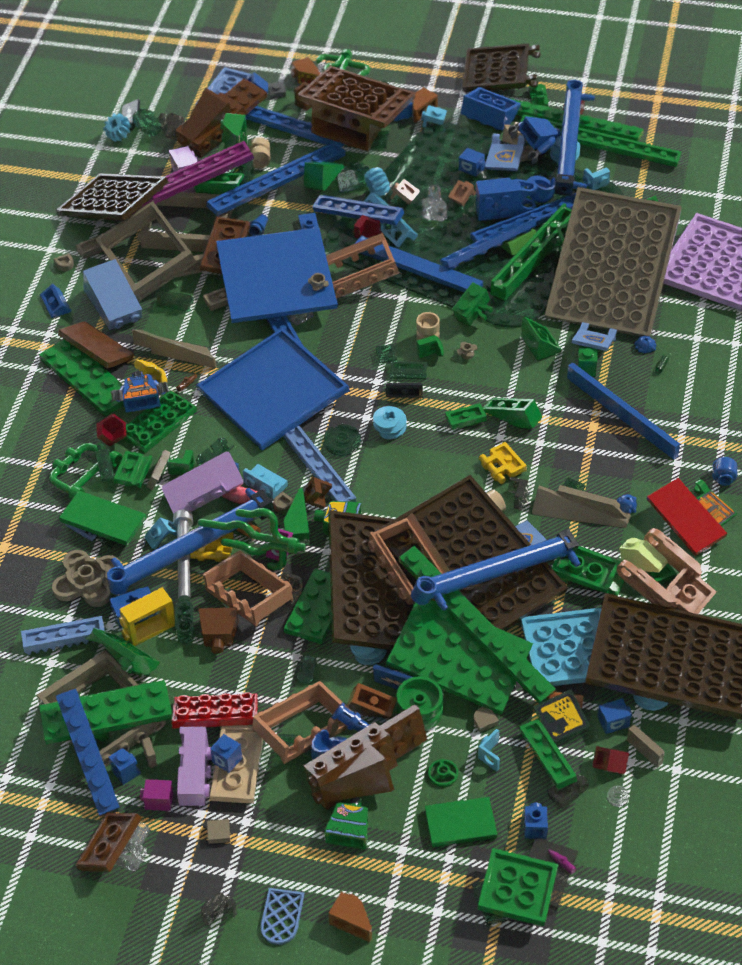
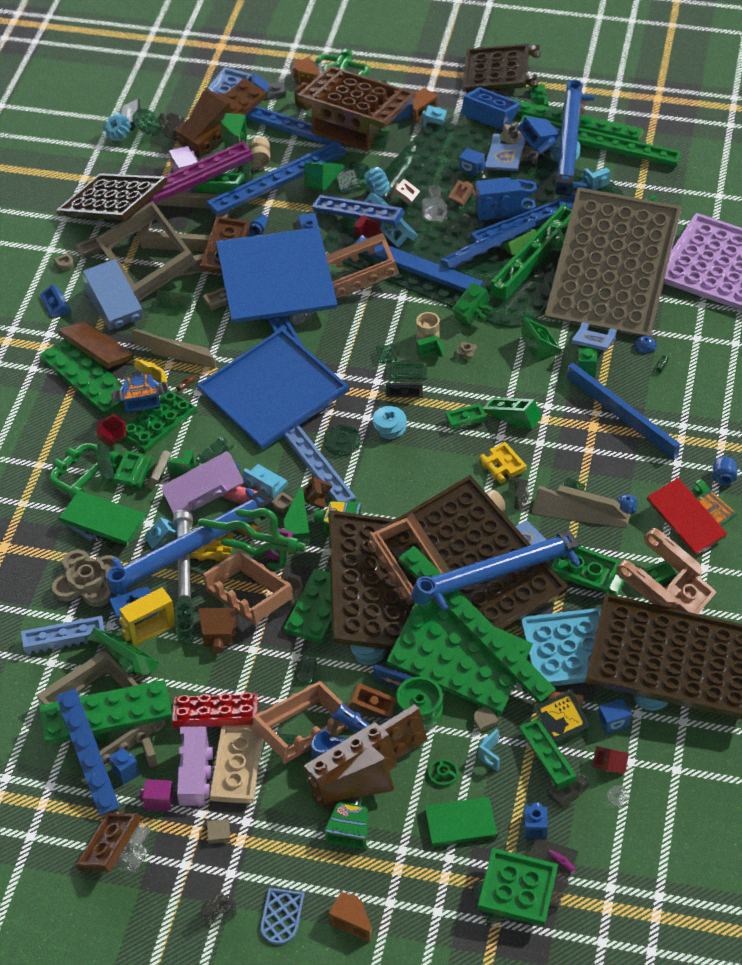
blue brick [210,734,242,773] -> none
dark tan plate [308,273,329,291] -> none
blue helmet [527,176,556,203] -> none
yellowish green slope [619,538,668,572] -> none
dark tan tile [627,725,665,768] -> none

